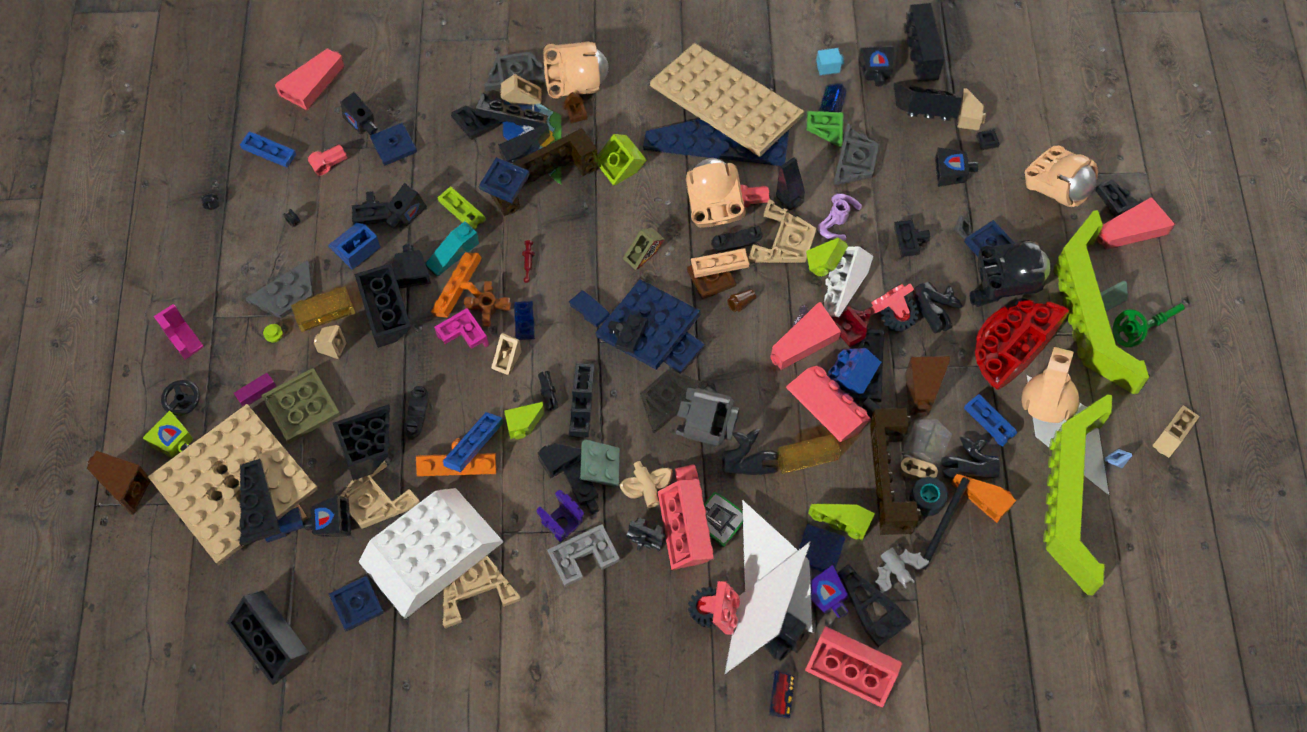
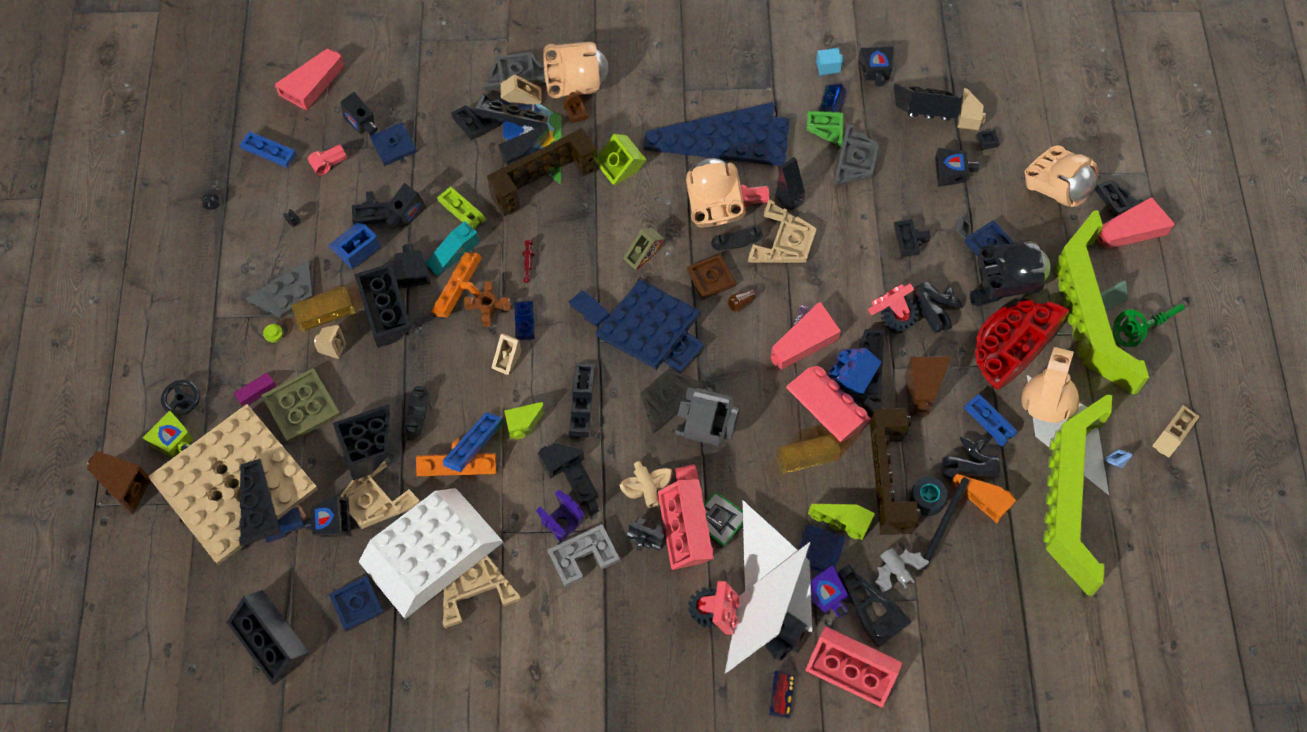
dark pink panel [154,304,204,360] -> none
dark pink panel [434,308,489,349] -> none
dark blue plate [479,157,529,203] -> none
black pin [538,371,558,411] -> none
sand green plate [580,440,620,487] -> none
black hinge [608,314,649,354] -> none
tan plate [650,43,804,156] -> none
light nougat tile [691,248,749,278] -> none
black piece [722,429,778,475] -> none
lime slope [806,237,848,277] -> none
lavender piece [817,193,862,241] -> none
white wedge [824,247,873,317] -> none
dark red slope [831,306,871,347] -> none
tan beam [899,457,938,480] -> none
clear slope [902,419,952,469] -> none
black brick [903,3,945,82] -> none

